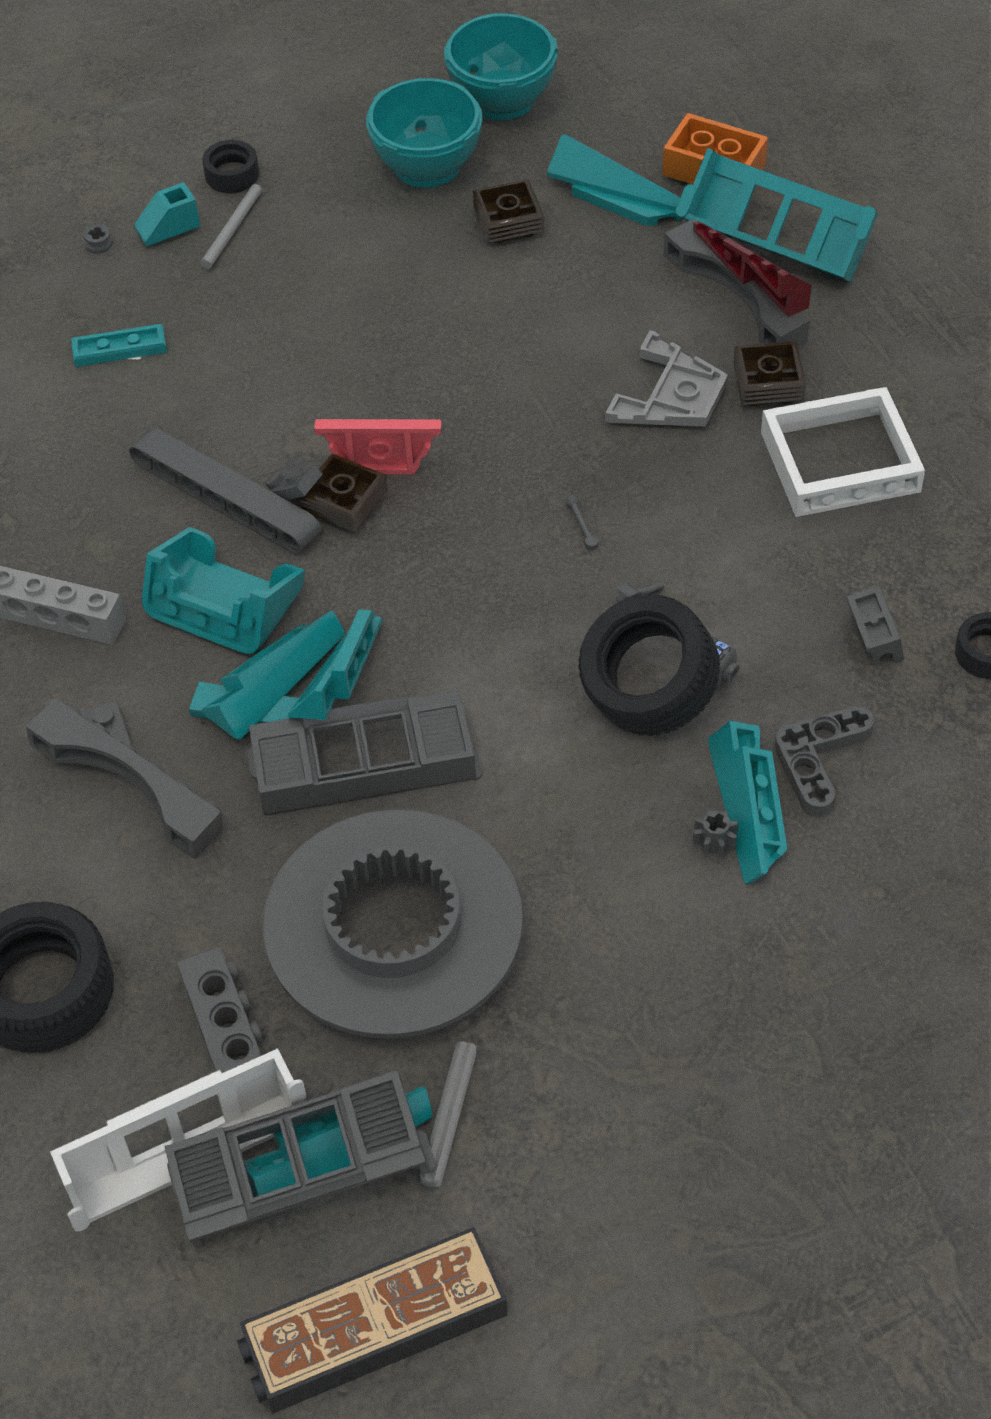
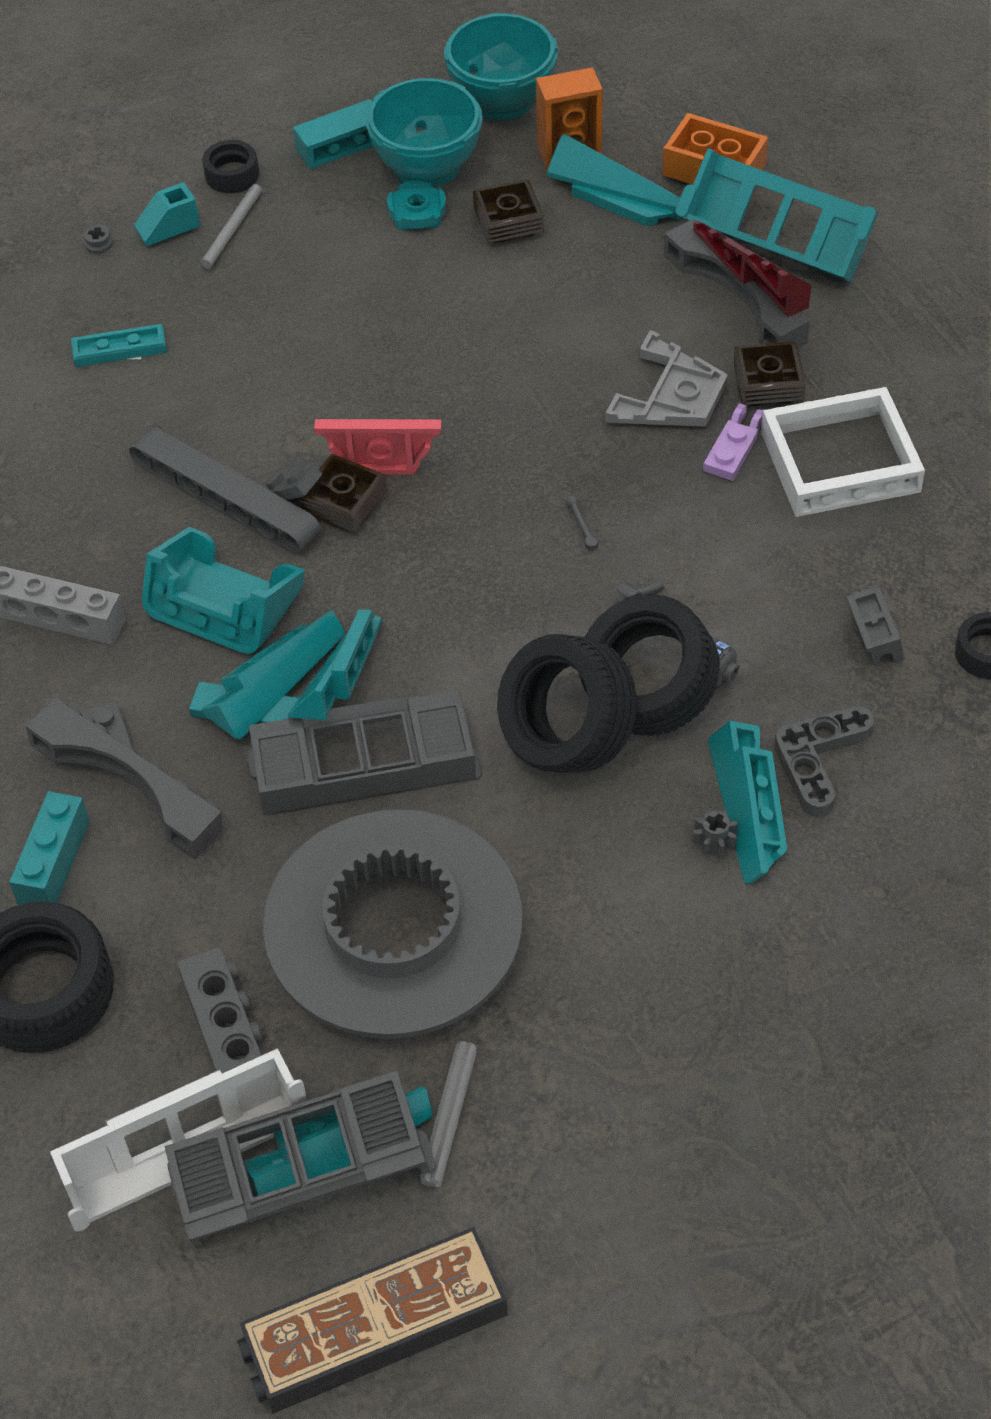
none -> teal brick [9,791,90,905]
none -> teal brick [293,99,373,169]
none -> teal plate [387,180,446,230]
none -> black tyre [497,634,637,773]
none -> orange brick [536,67,603,170]
none -> lavender hinge [703,403,763,481]

